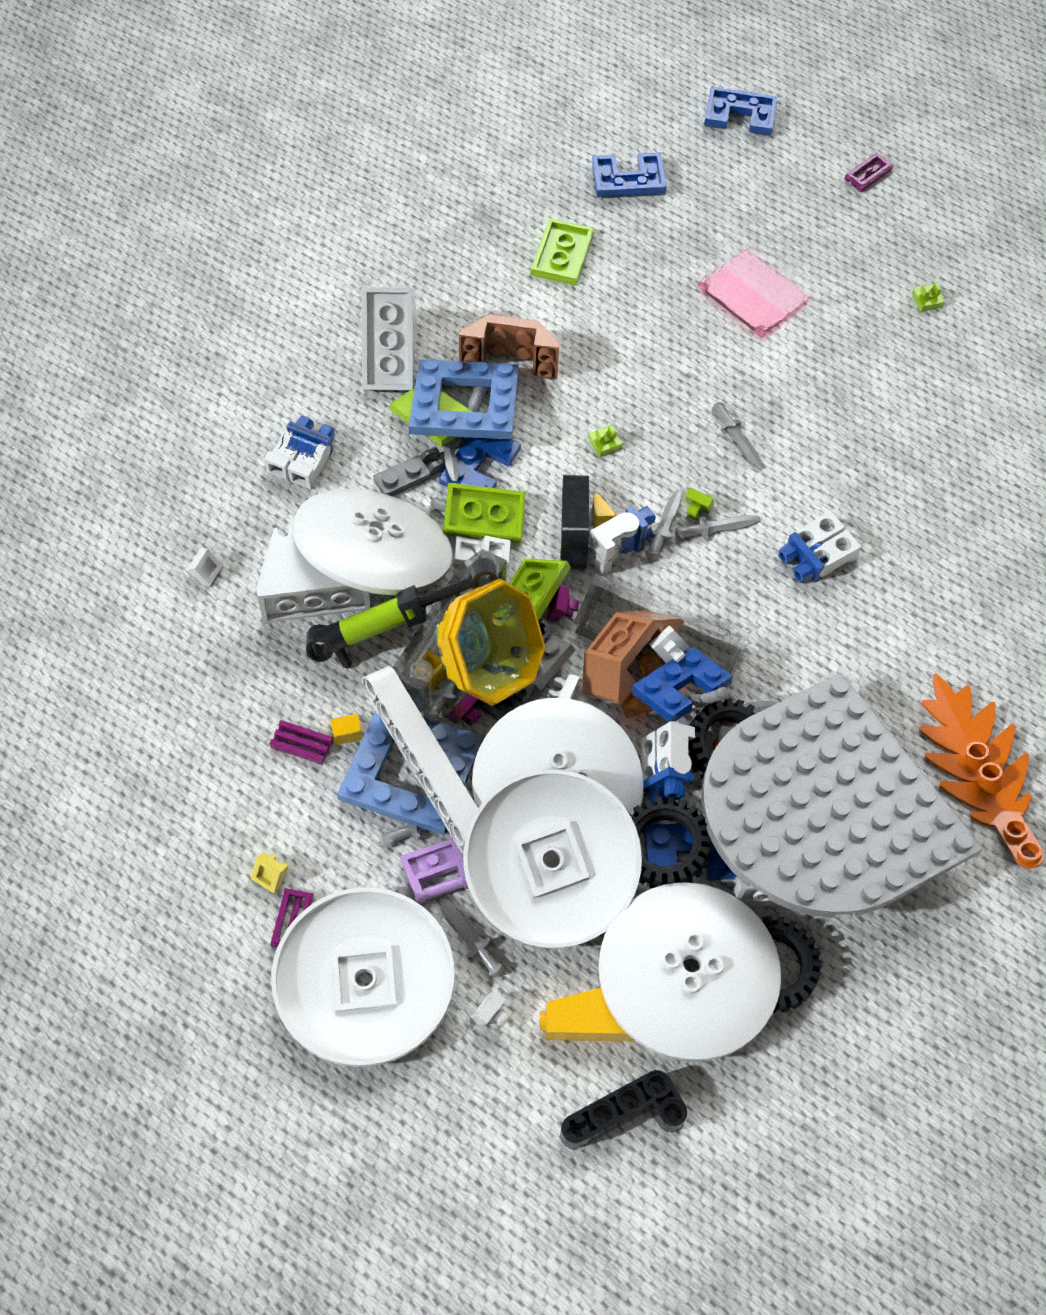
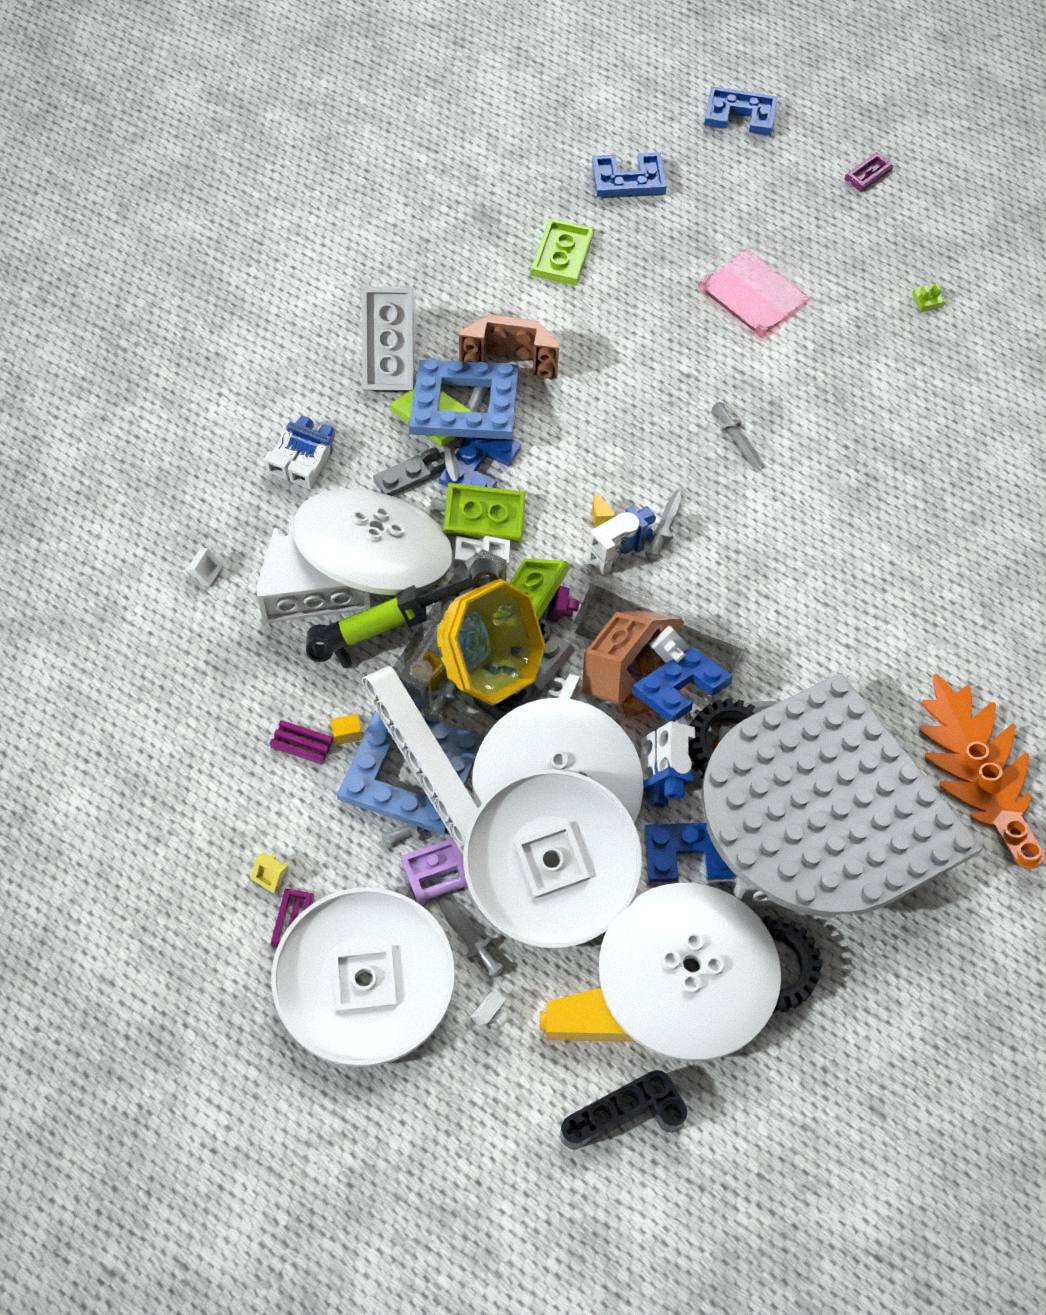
magenta tile [446,694,482,726] -> none
black beam [560,475,589,569] -> none
lime tile [588,425,623,457] -> none
black tyre [629,796,711,888] -> none
light grey sword [646,687,728,716] -> none
light grey sword [675,515,760,541] -> none
lime tile [685,487,714,520] -> none
white hips [778,510,861,583] -> none

